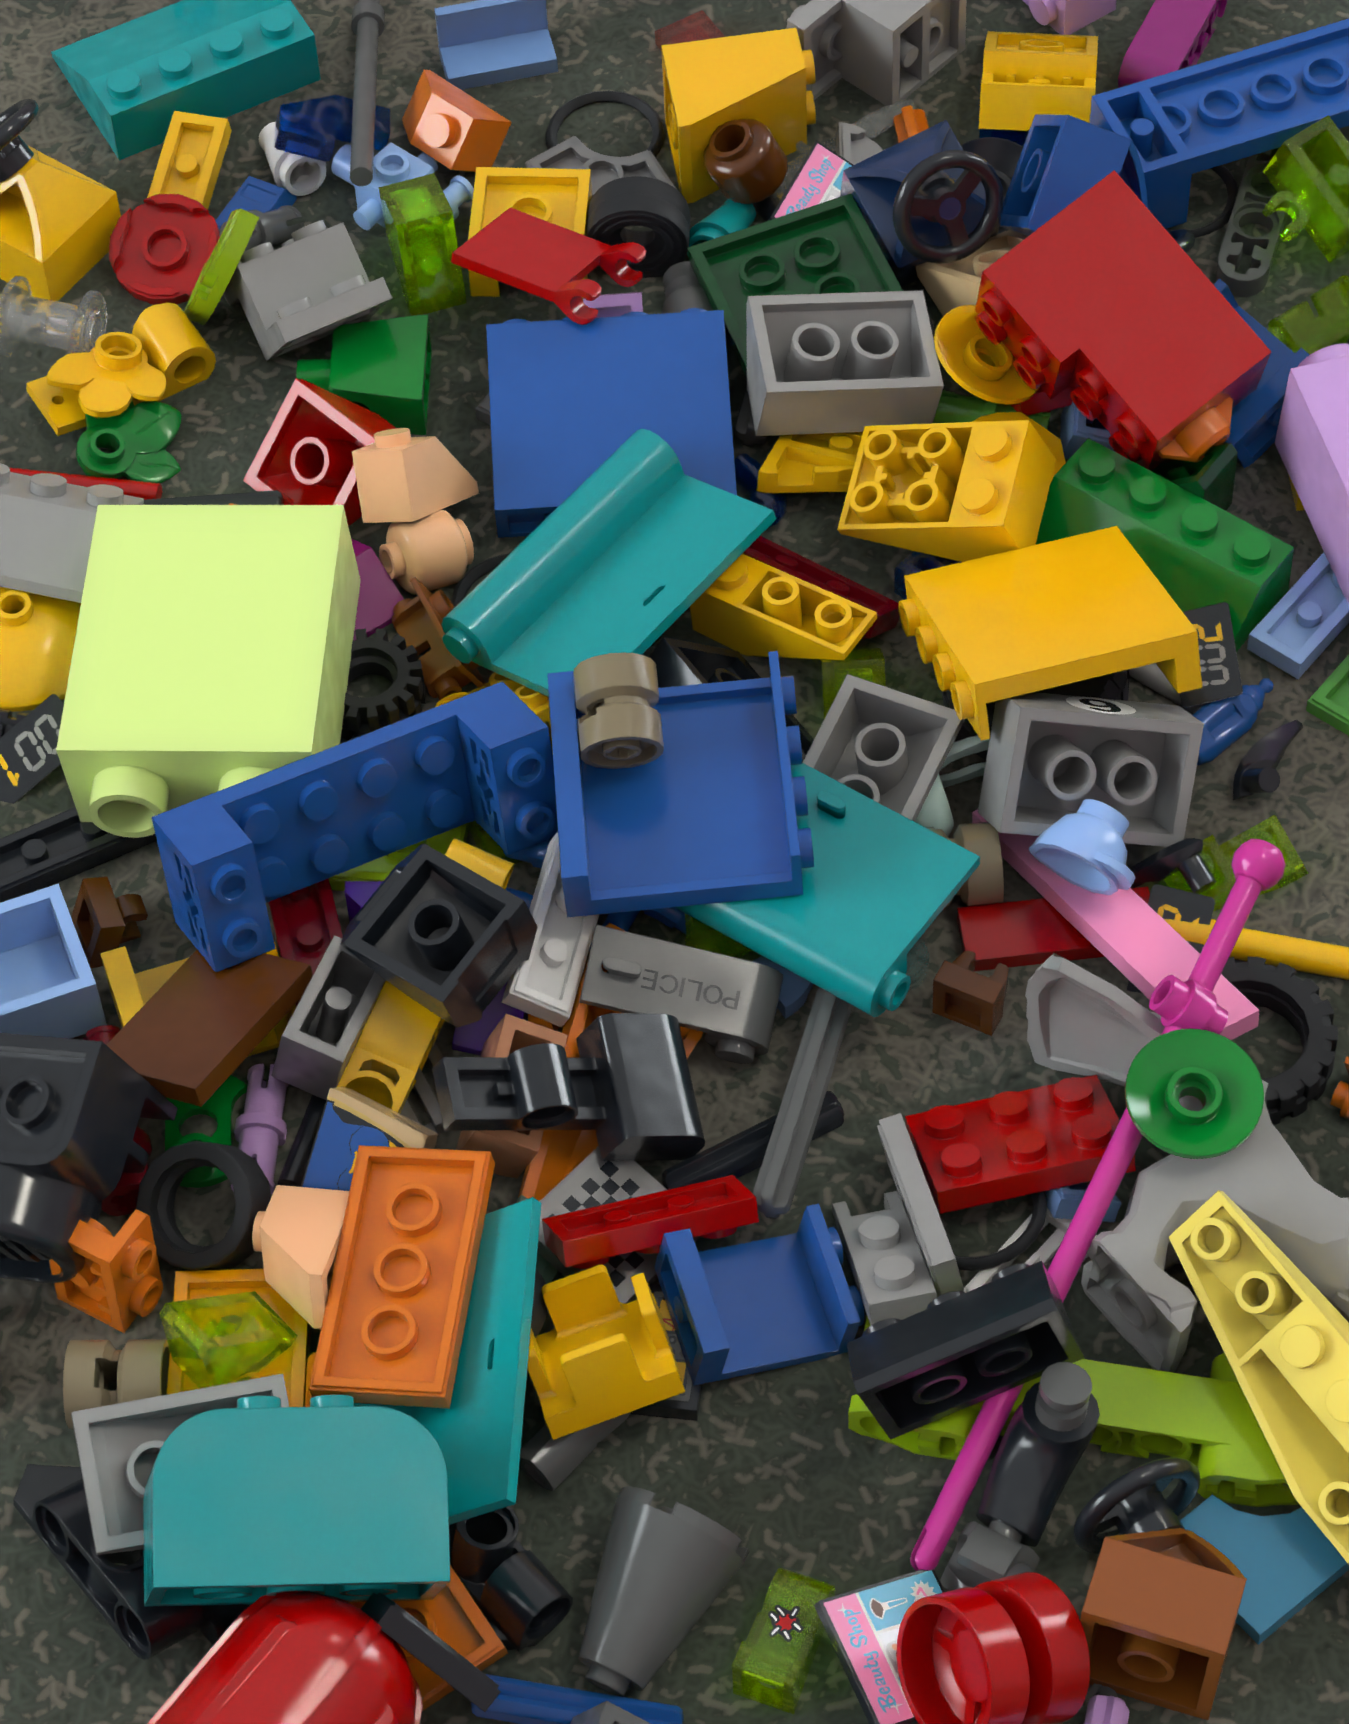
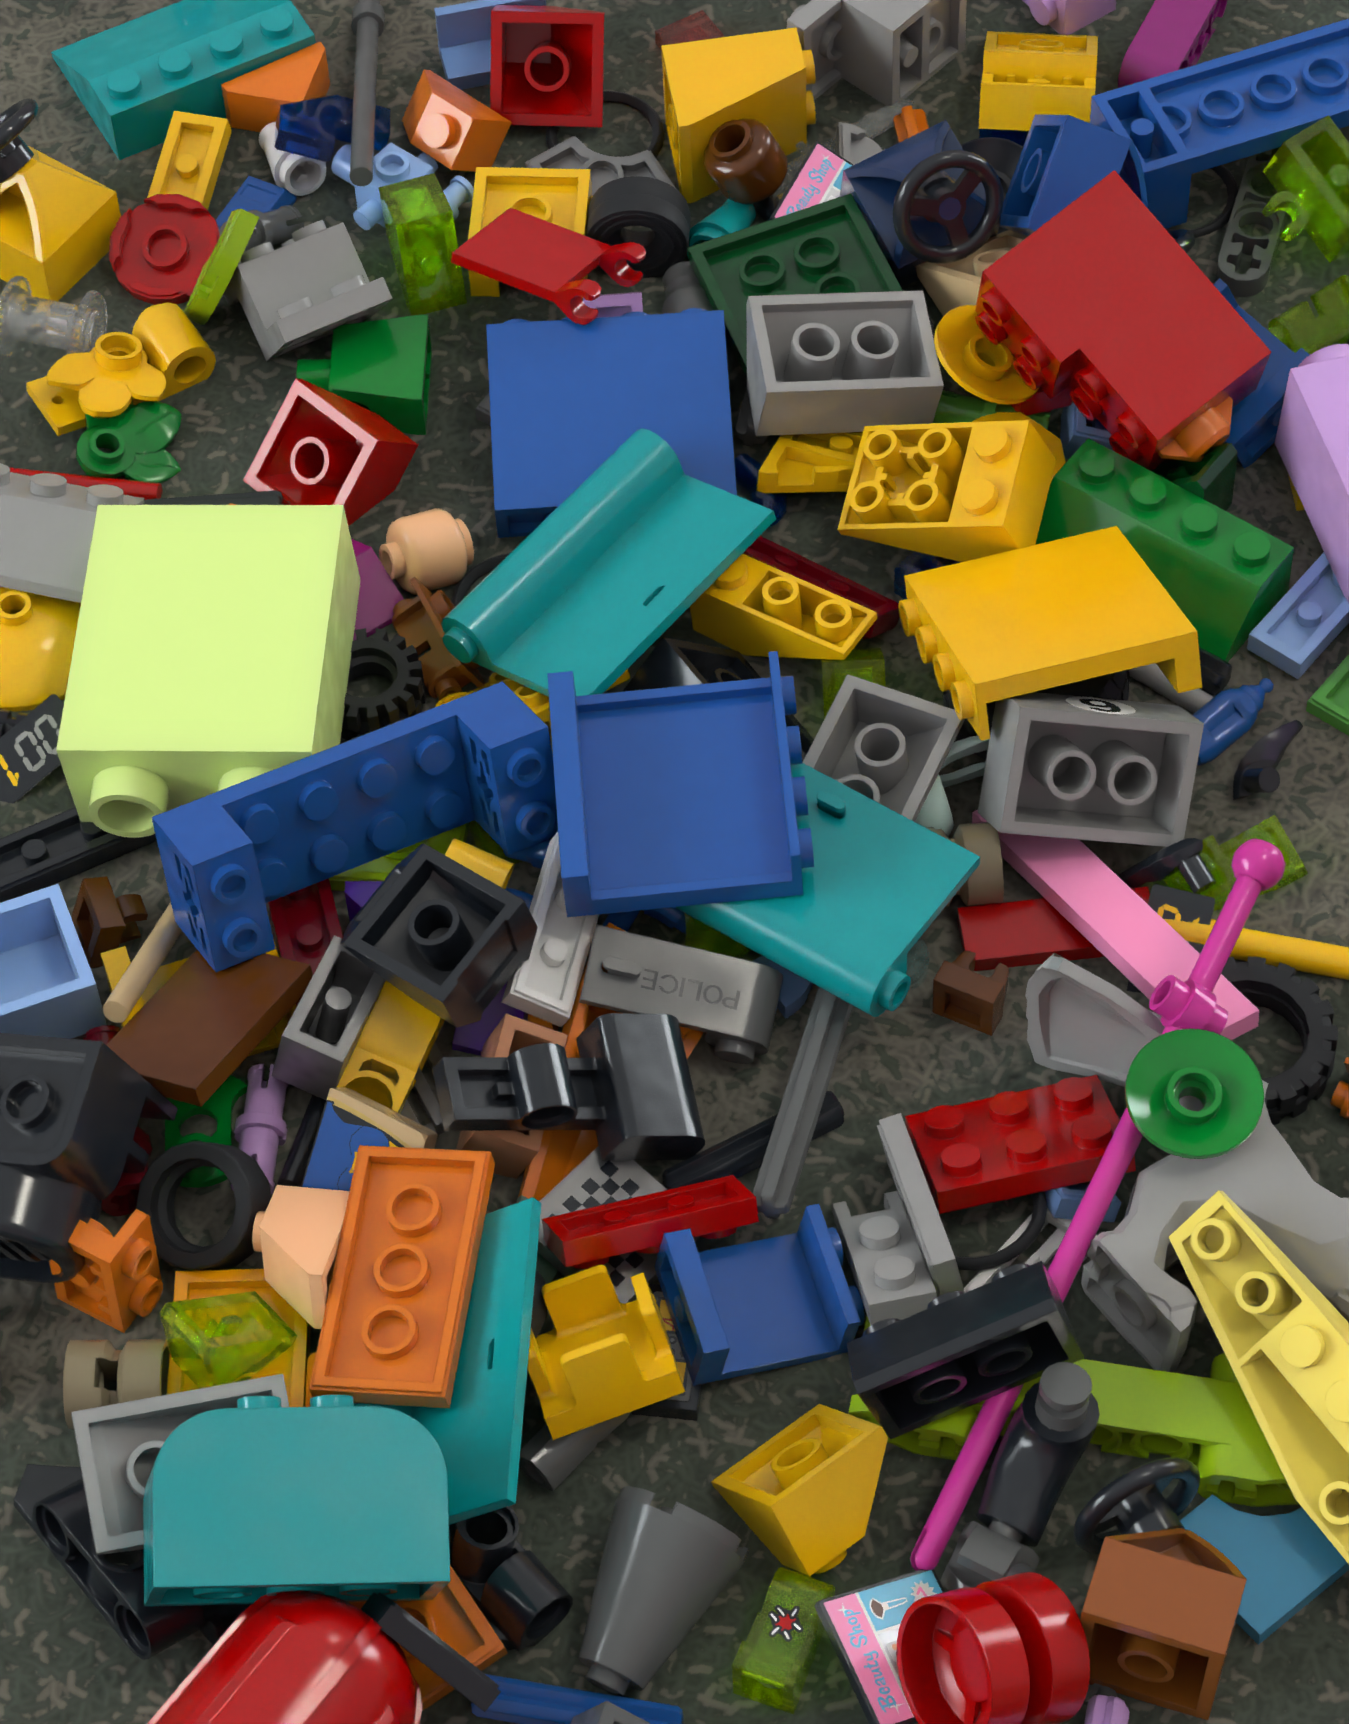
light nougat slope [352,428,479,523] -> none
dark tan wheel [573,652,664,769] -> none
light blue piece [1028,799,1136,895] -> none
black sticker [1180,602,1243,708] -> none
none -> tan bar [102,902,182,1023]
none -> orange slope [221,42,330,140]
none -> red slope [490,5,605,127]
none -> yellow slope [711,1404,888,1577]

